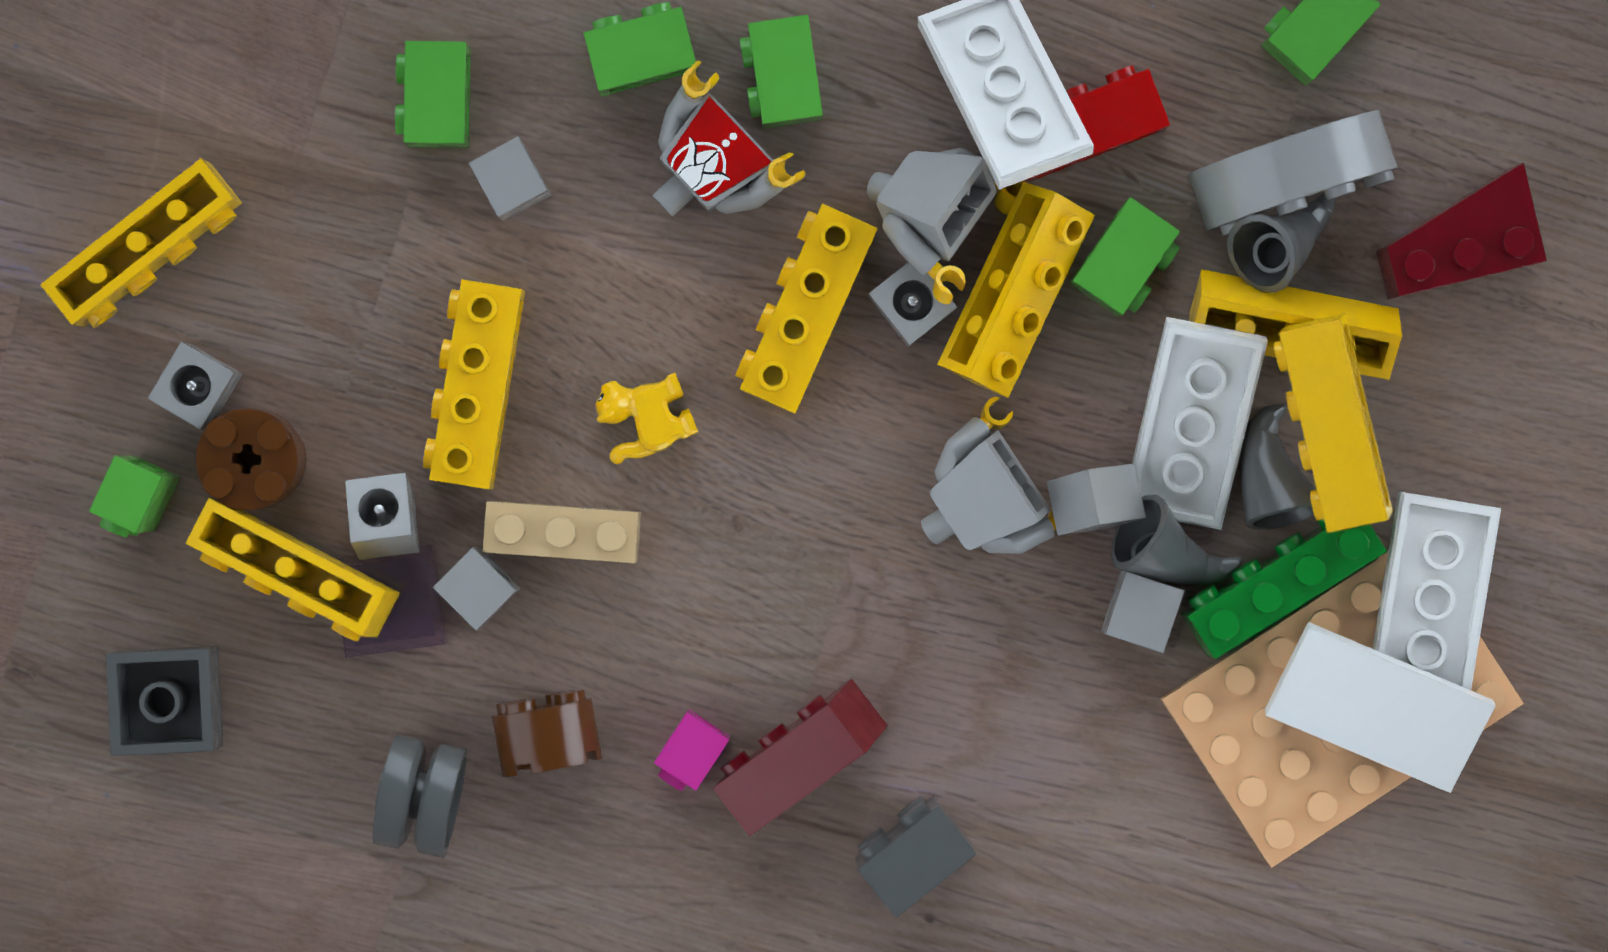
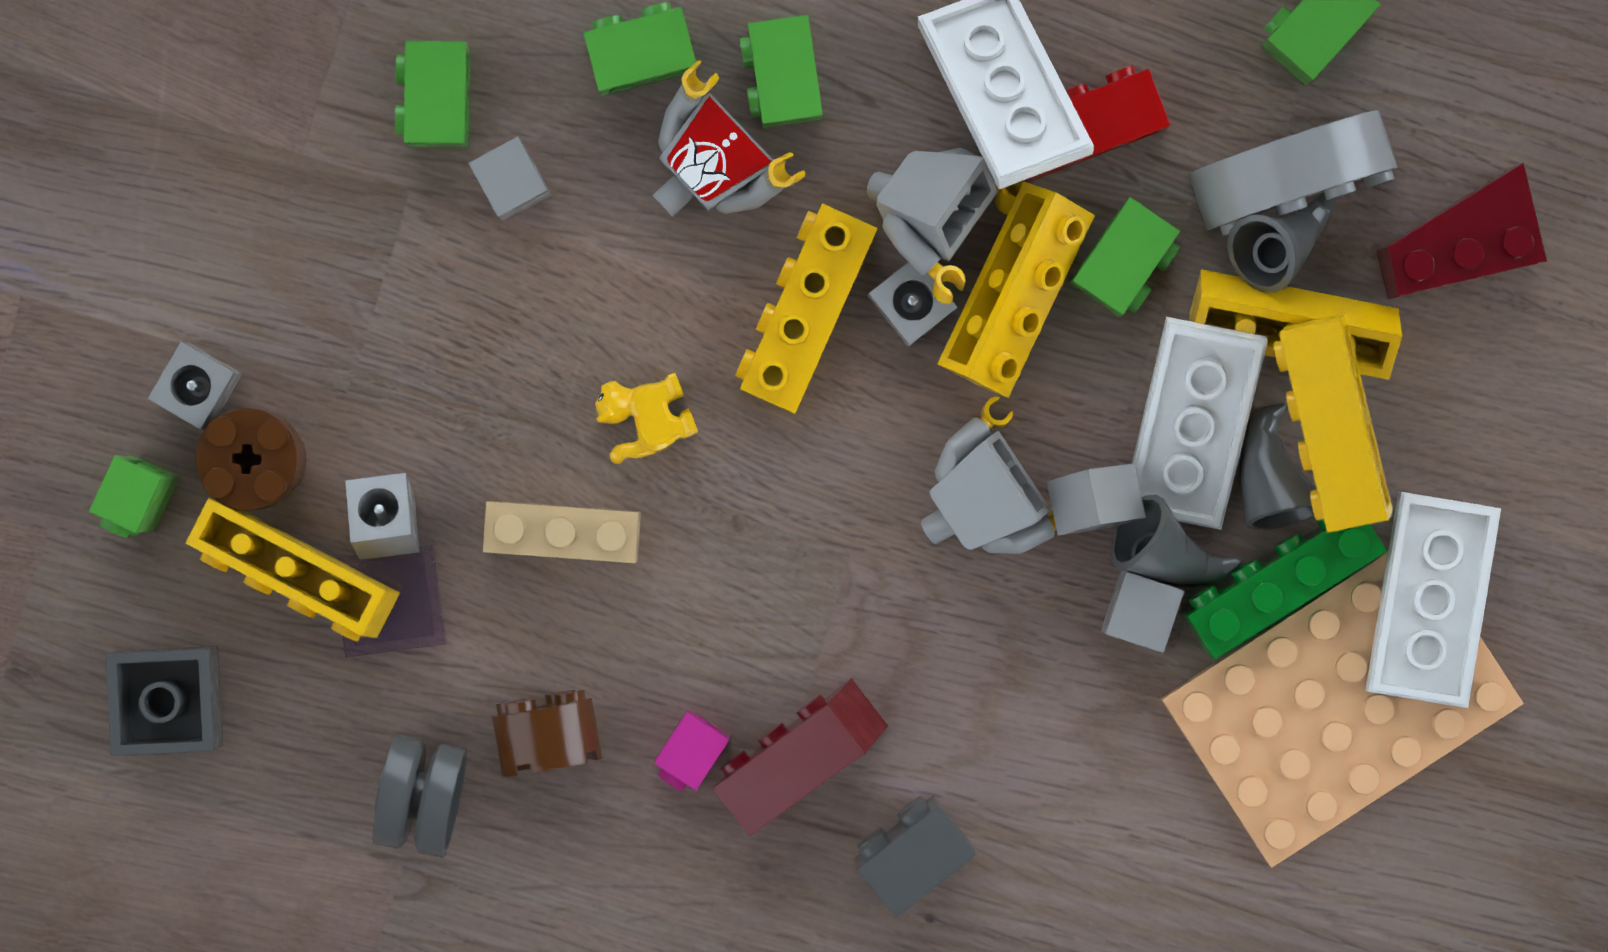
yellow brick [40,158,242,328] -> none
yellow brick [423,279,526,490] -> none
light grey piece [433,546,521,630] -> none
white tile [1265,622,1496,793] -> none

